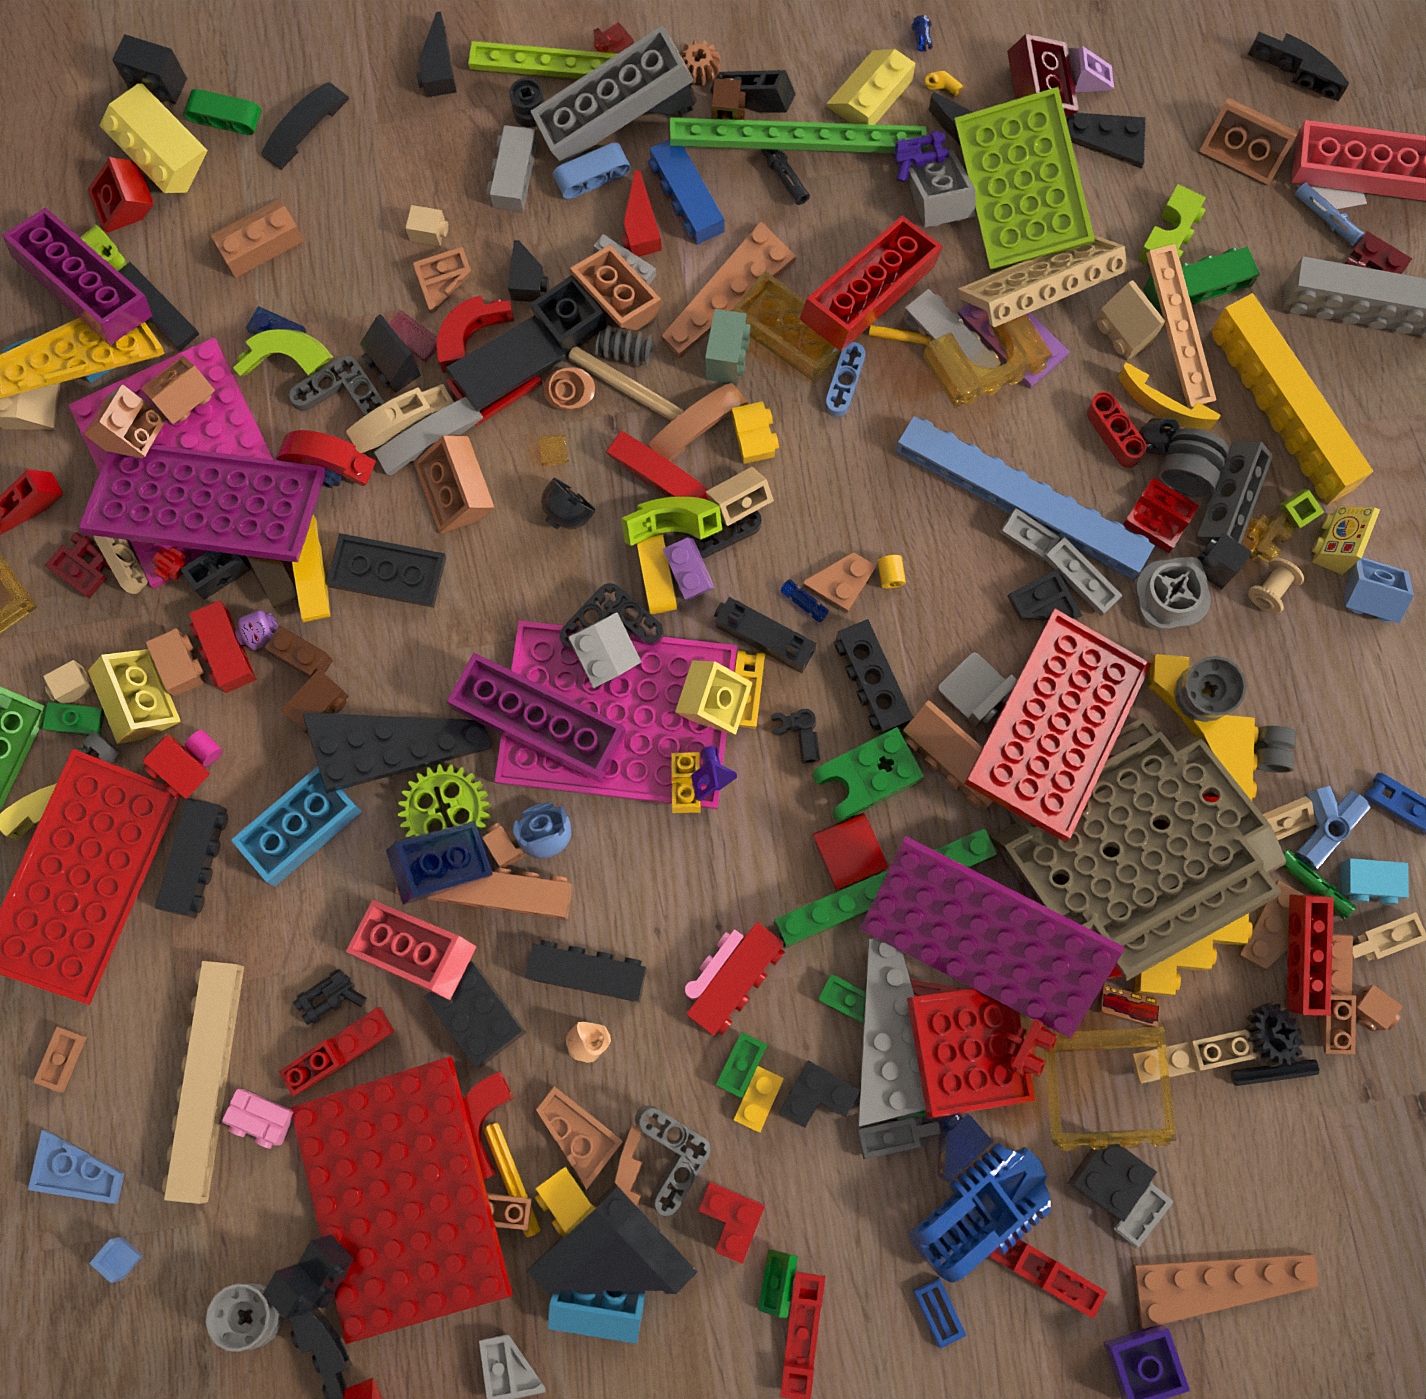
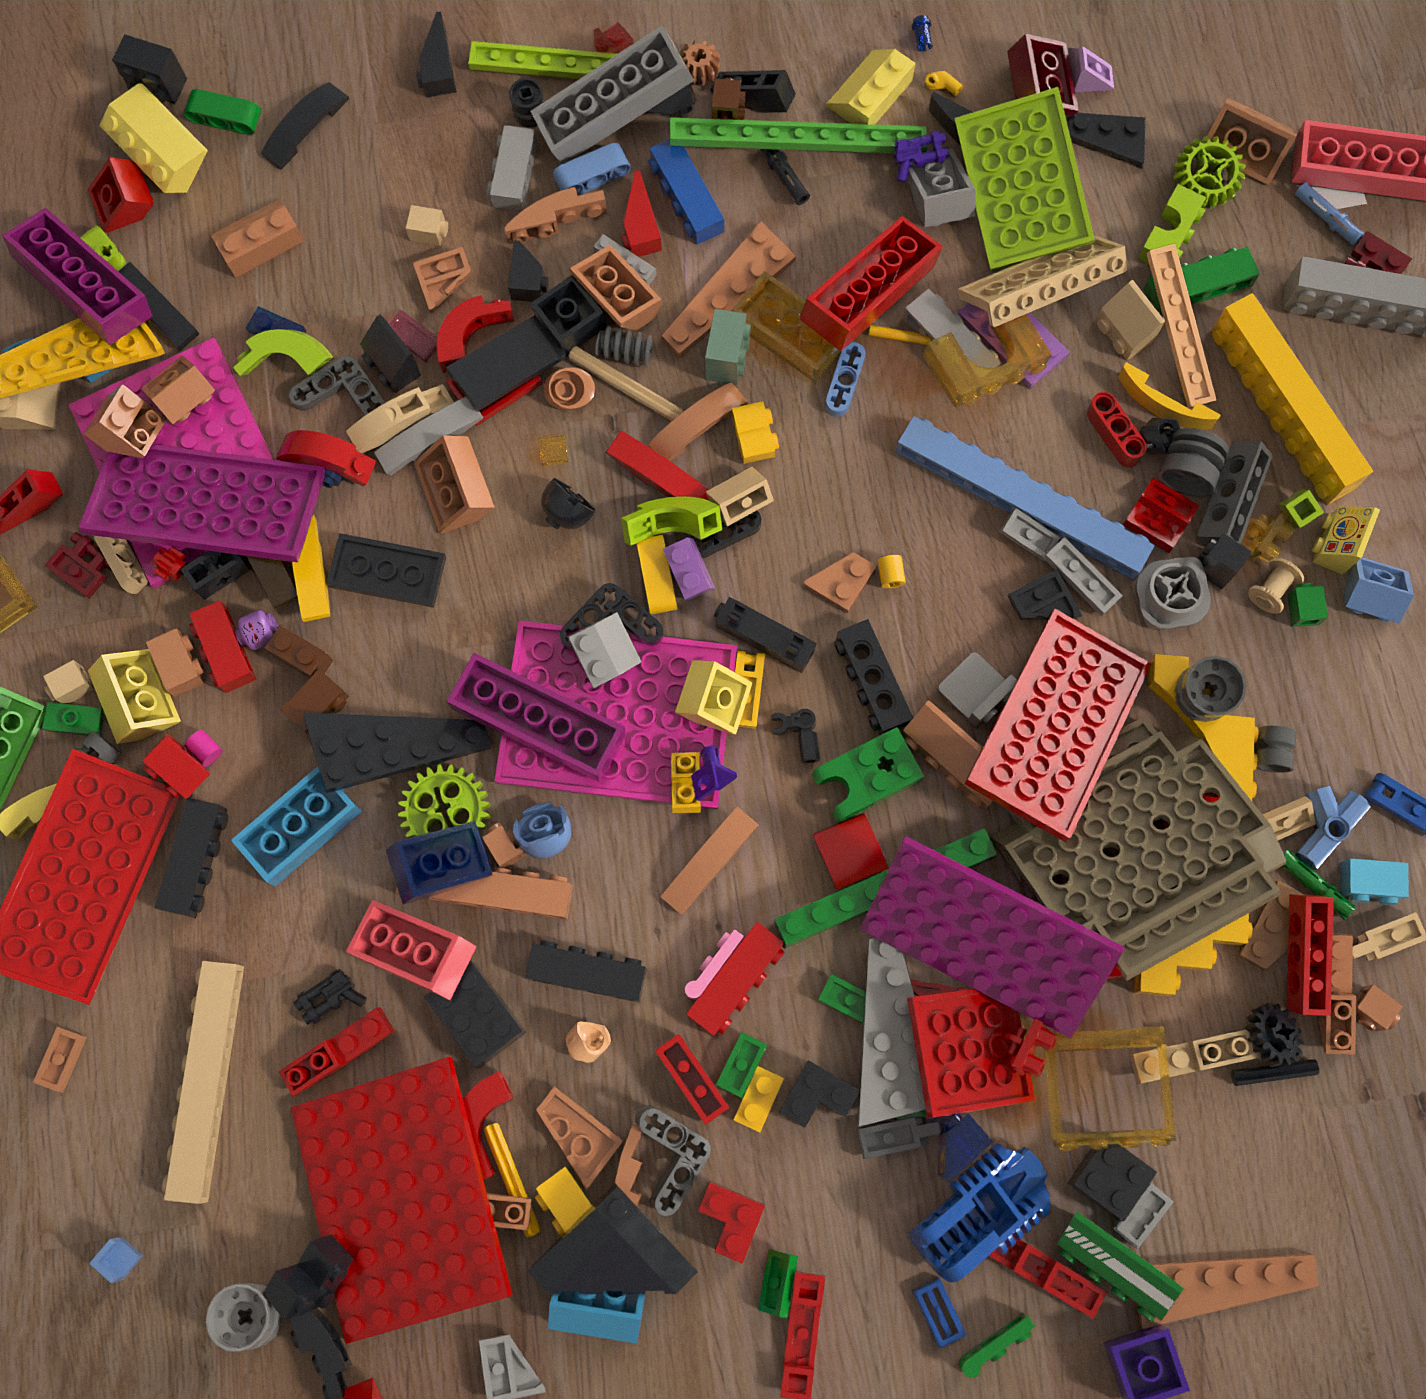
medium blue wing [28,1130,125,1204] -> none
bright pink brick [222,1089,294,1149] -> none
clear blue axle [781,579,829,622] -> none
slope [1097,985,1160,1028] -> none
black slope [1248,32,1349,102] -> none
none -> nougat slope [504,187,607,244]
none -> red brick [655,1034,730,1125]
none -> nougat slope [661,807,759,915]
none -> green plate [959,1313,1035,1378]
none -> green slope [1057,1212,1184,1322]
none -> lime gear [1173,136,1246,208]
none -> green brick [1287,583,1328,627]

